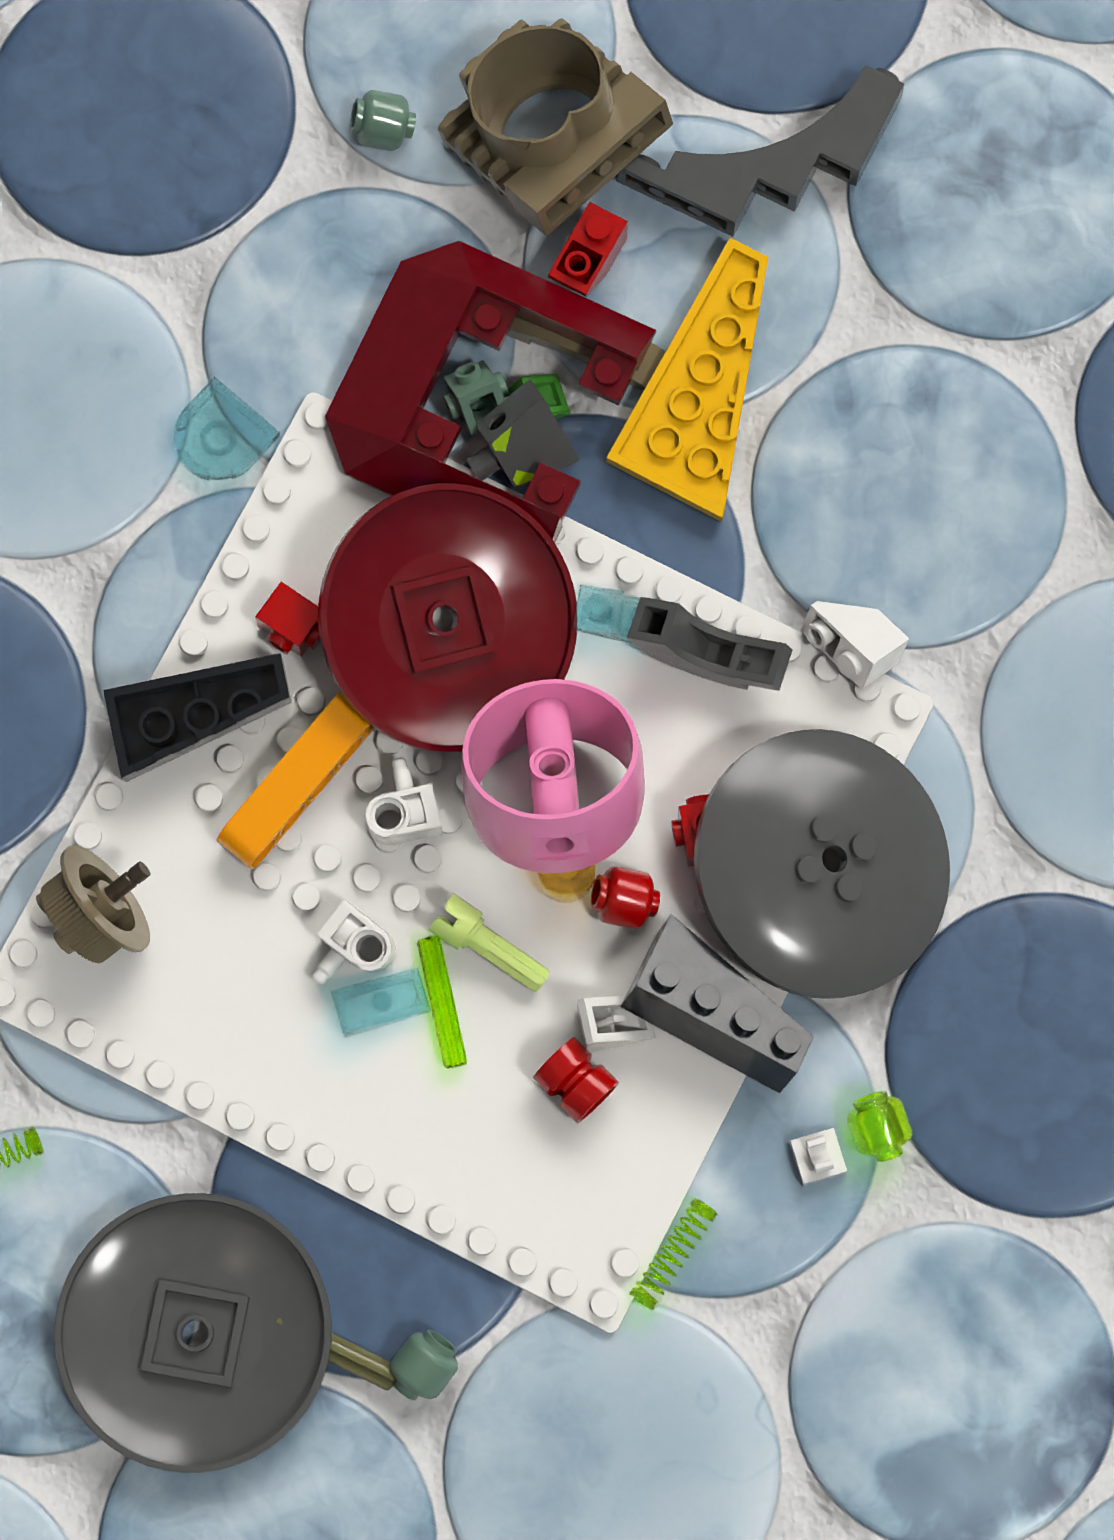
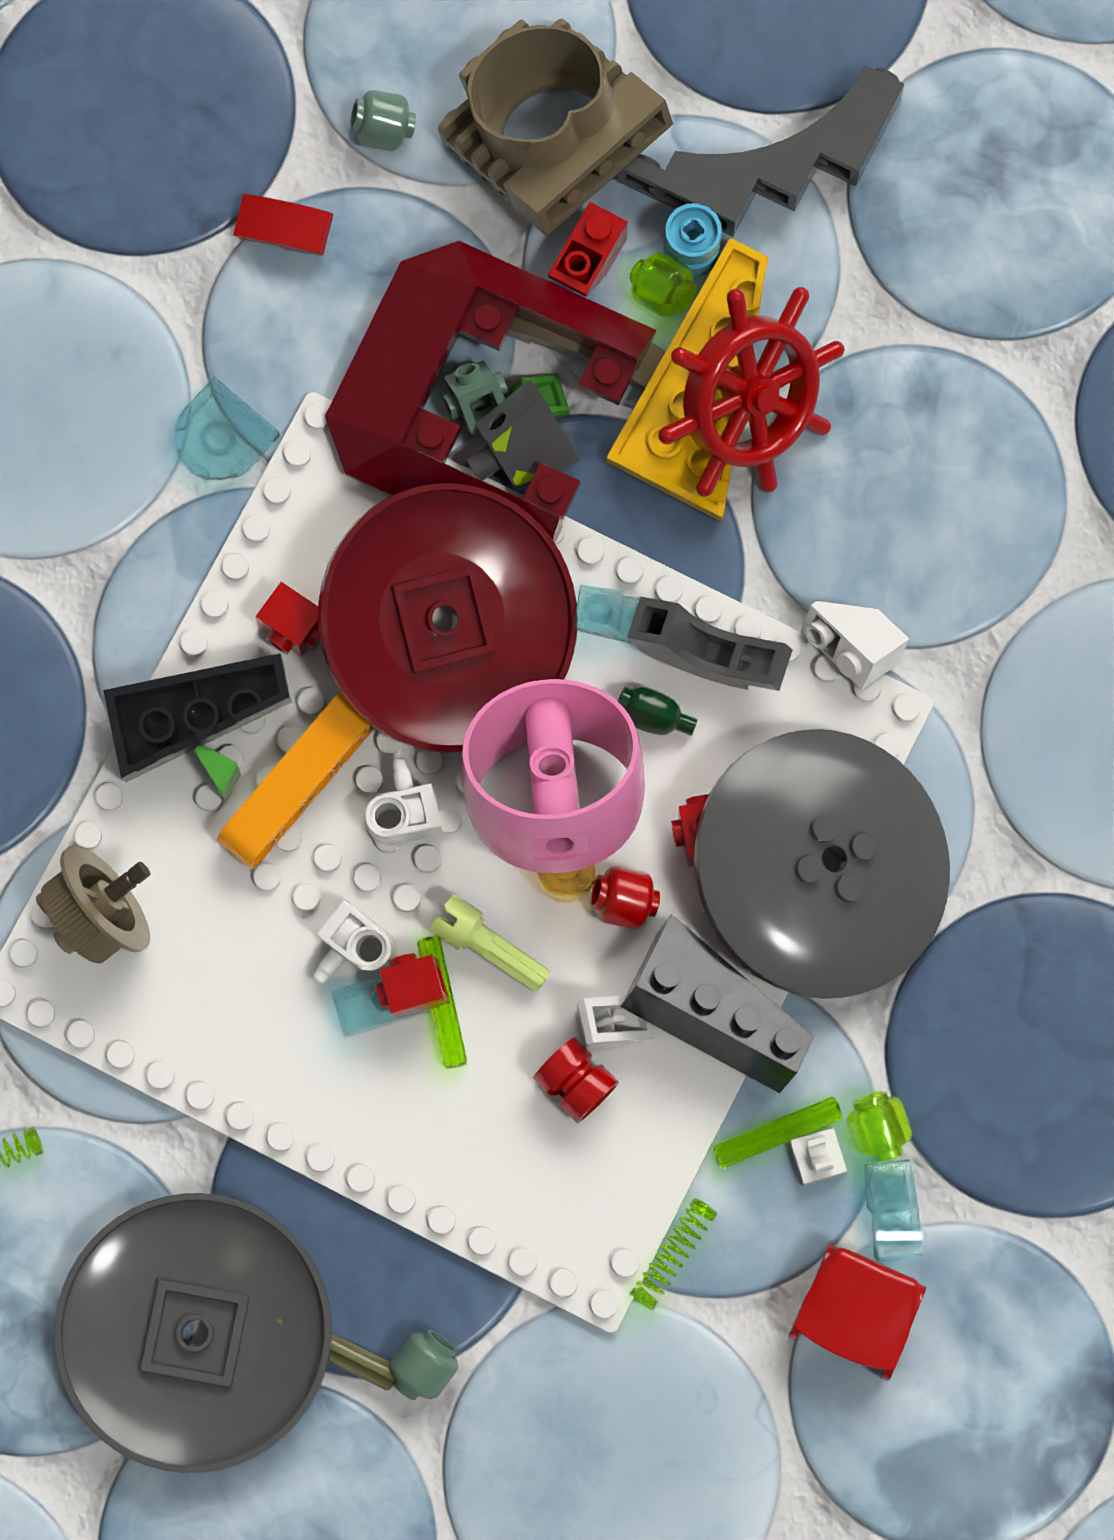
none -> bright green slope [195,745,241,802]
none -> red slope [233,193,334,256]
none -> red brick [376,953,450,1018]
none -> dark green plant [618,685,698,736]
none -> clear neon green head [629,253,696,317]
none -> red piece [658,287,845,497]
none -> medium azure wheel [664,203,722,277]
none -> clear neon green axle [713,1097,842,1168]
none -> red piece [788,1244,927,1381]
none -> clear light blue slope [864,1159,923,1262]

